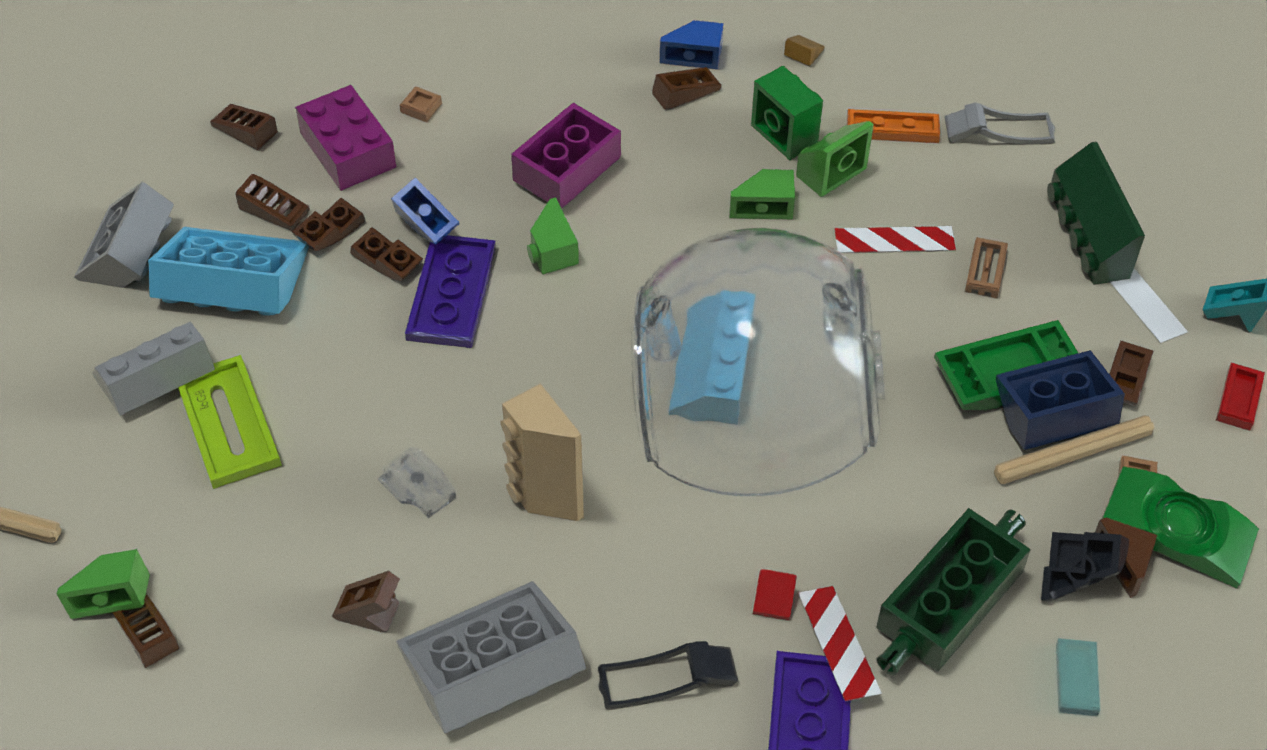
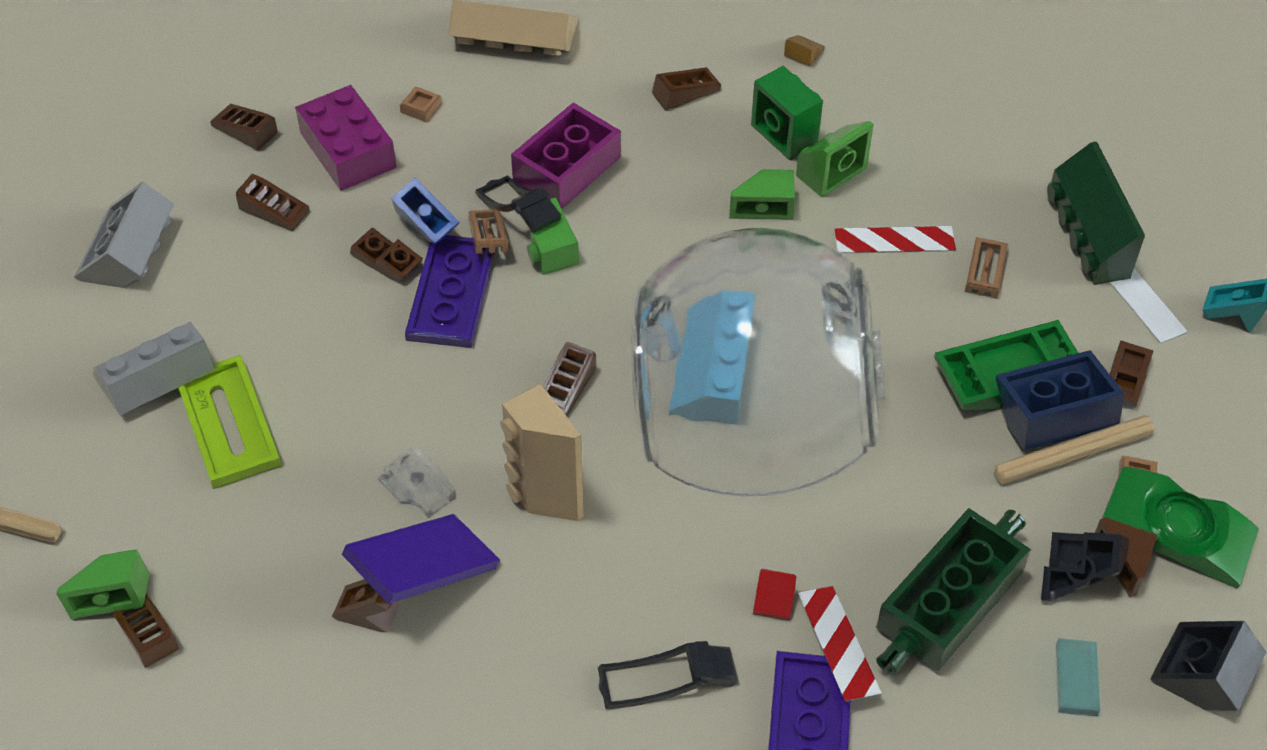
medium azure slope [148,227,309,316] -> none
reddish brown slope [292,198,366,252] -> none
light grey slope [396,581,586,733] -> none
blue slope [659,20,724,70] -> none
orange tile [847,109,940,143] -> none
light grey piece [944,103,1056,144] -> none
red tile [1215,362,1265,431] -> none
none -> dark purple tile [341,514,500,604]
none -> tan slope [448,0,578,56]
none -> medium nougat tile [468,209,508,254]
none -> black piece [475,175,561,233]
none -> reddish brown slope [543,342,597,416]
none -> black slope [1150,621,1267,711]

